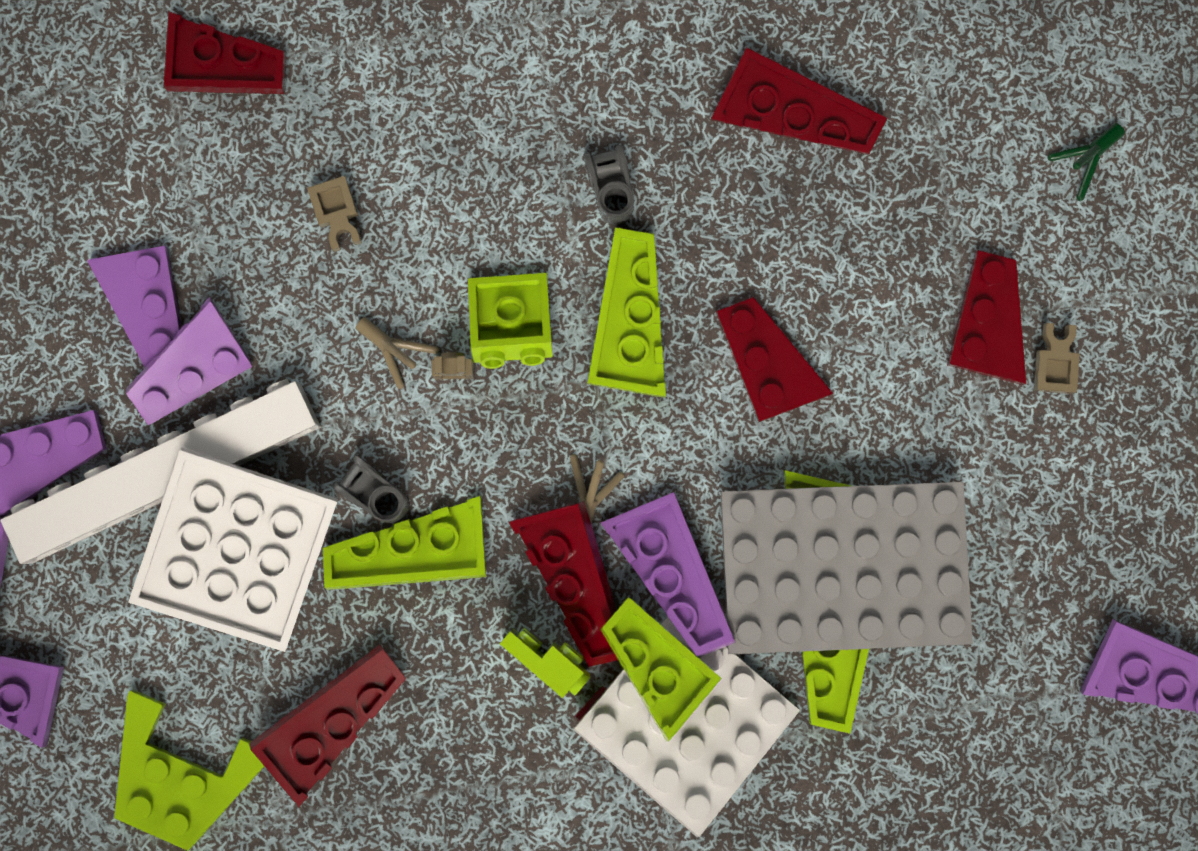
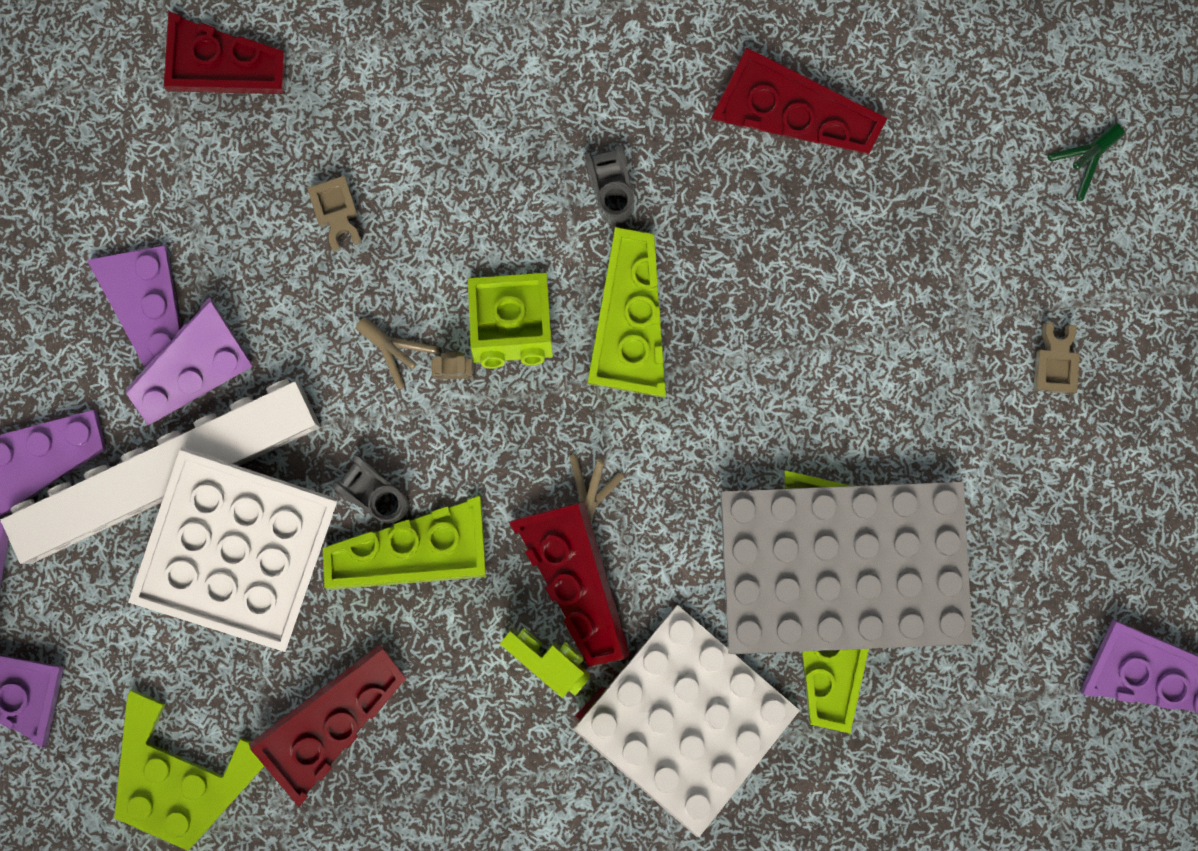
lime wing [600,597,722,742] -> none
medium lavender wing [601,492,736,658] -> none
dark red wing [716,297,833,423] -> none
dark red wing [947,250,1026,385] -> none

